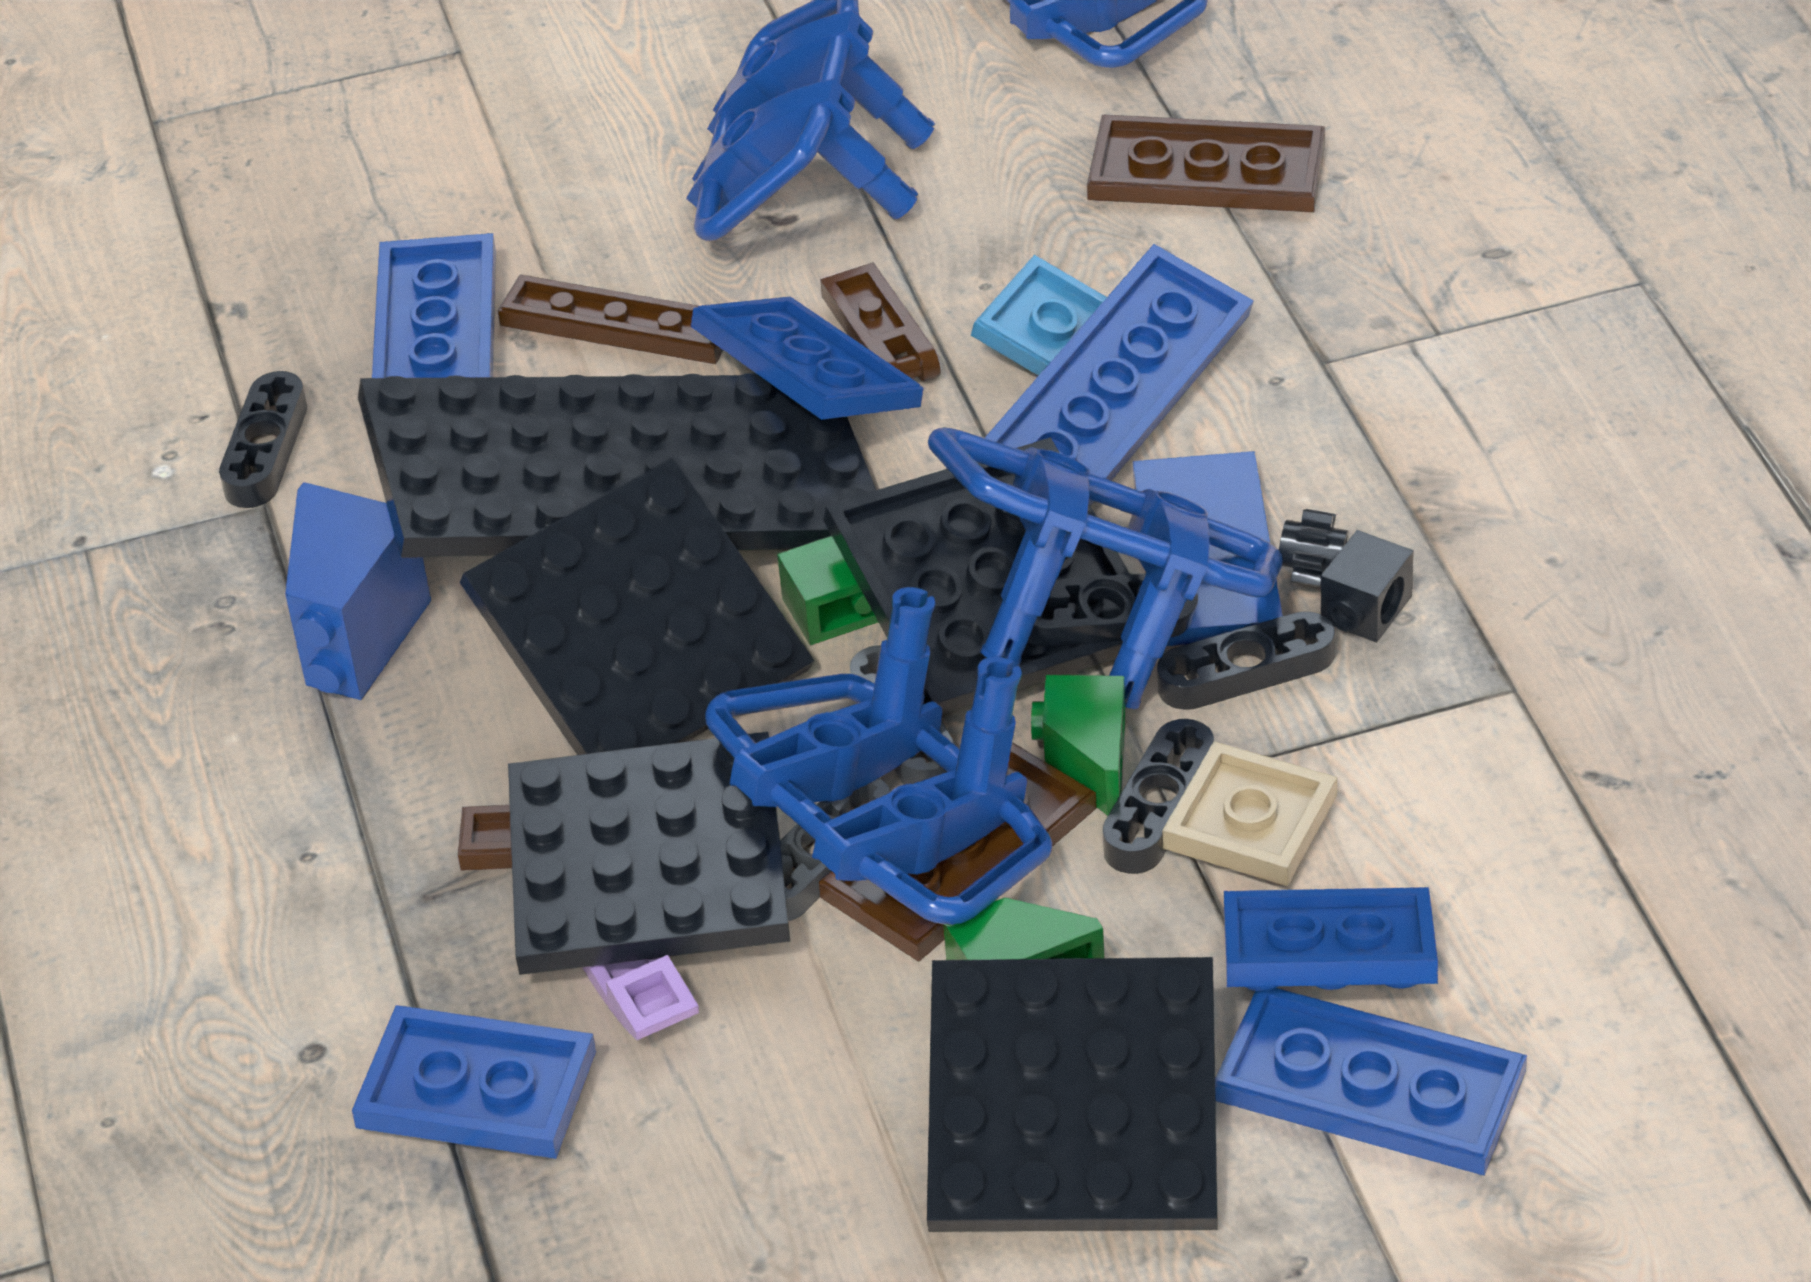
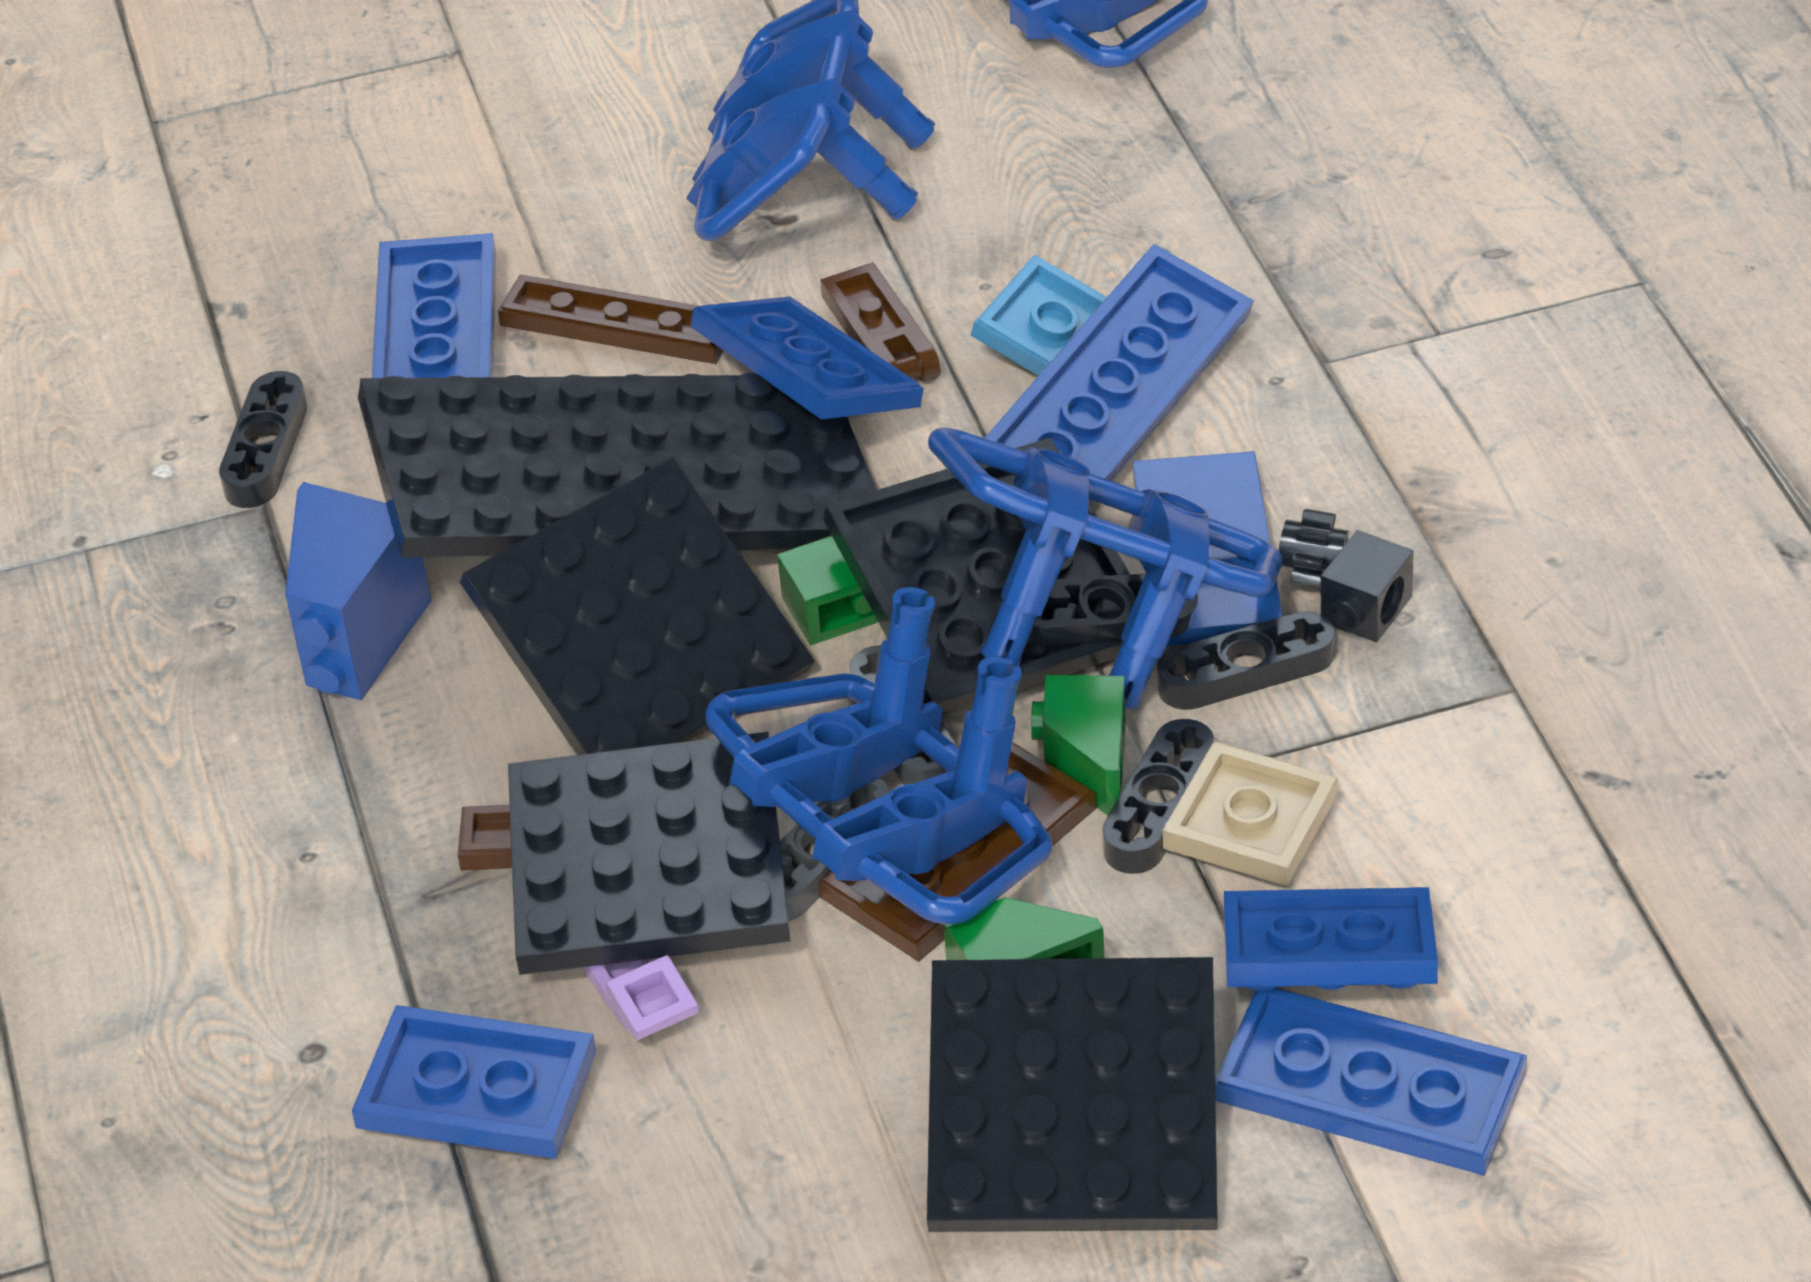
reddish brown tile [1087,114,1325,212] -> none

